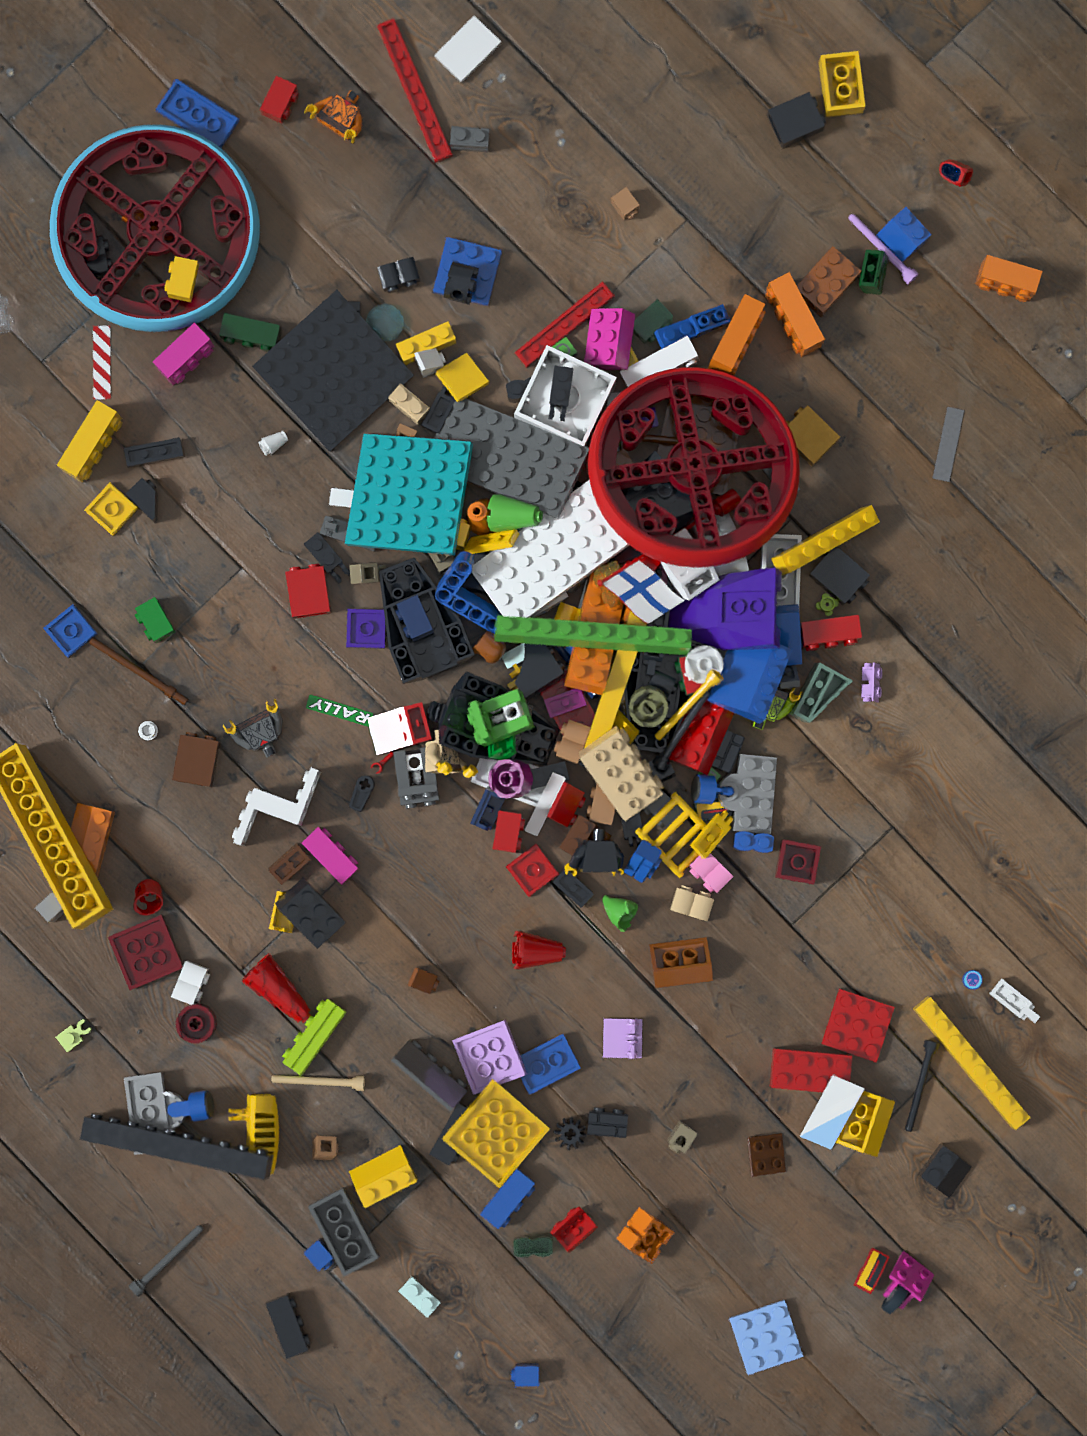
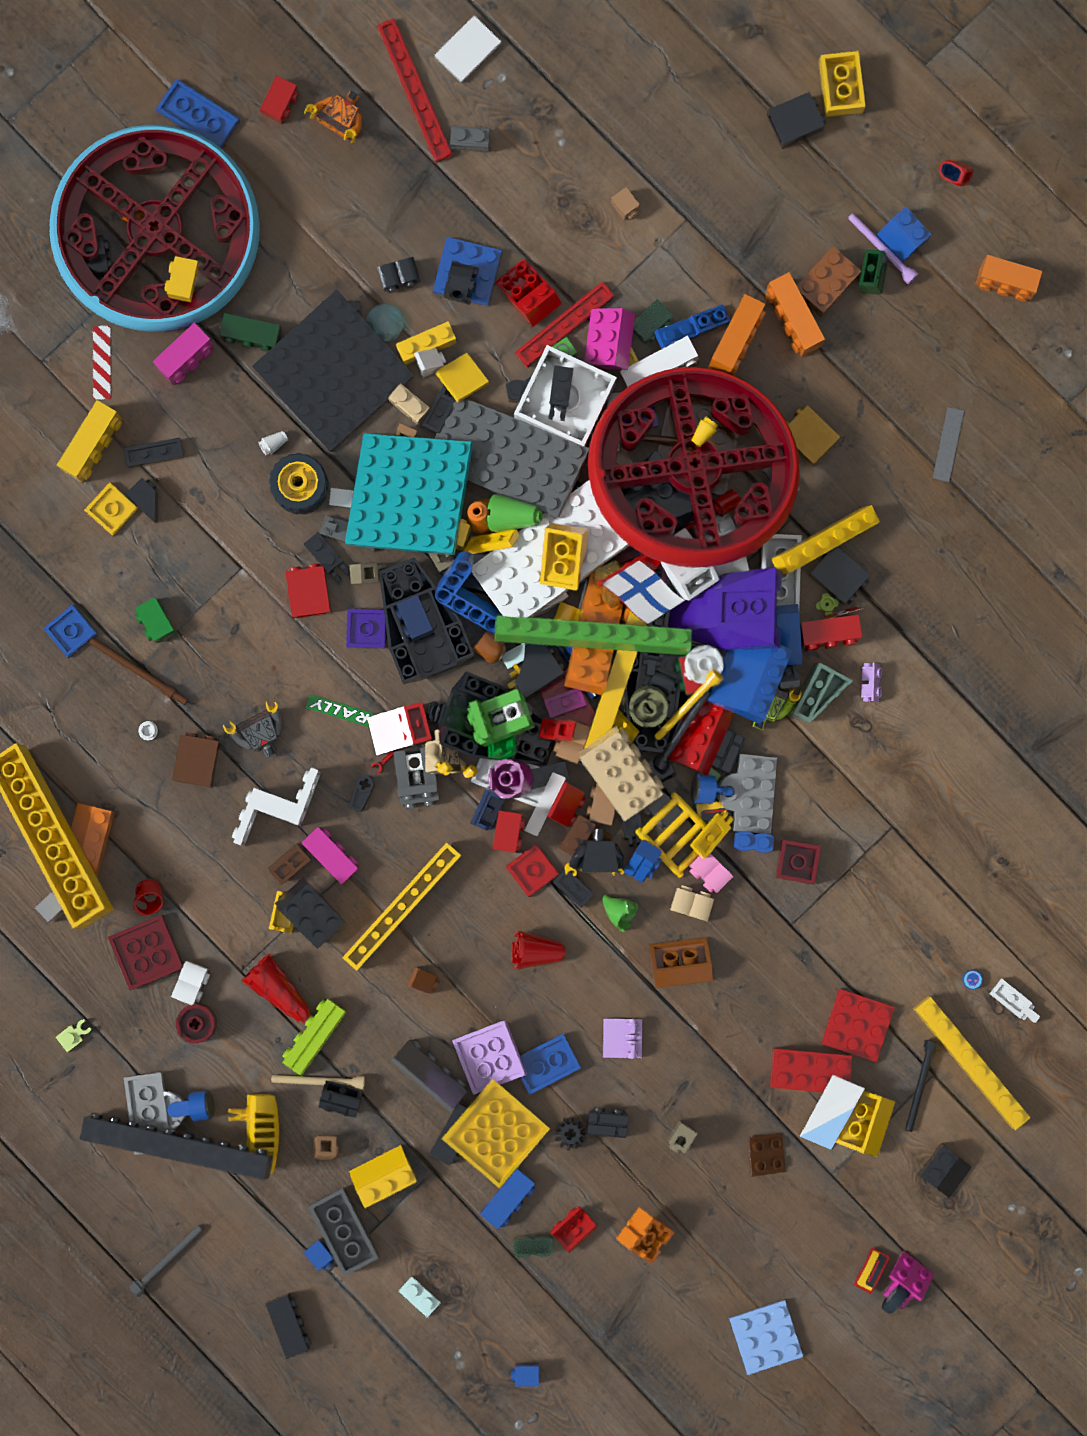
none -> wheel [269,453,329,514]
none -> black brick [318,1080,363,1118]
none -> yellow brick [342,843,461,971]
none -> red slope [495,259,562,327]
none -> red slope [539,718,577,742]
none -> yellow slope [540,523,589,590]
none -> yellow cone [691,417,718,447]
none -> red sticker [822,606,863,619]

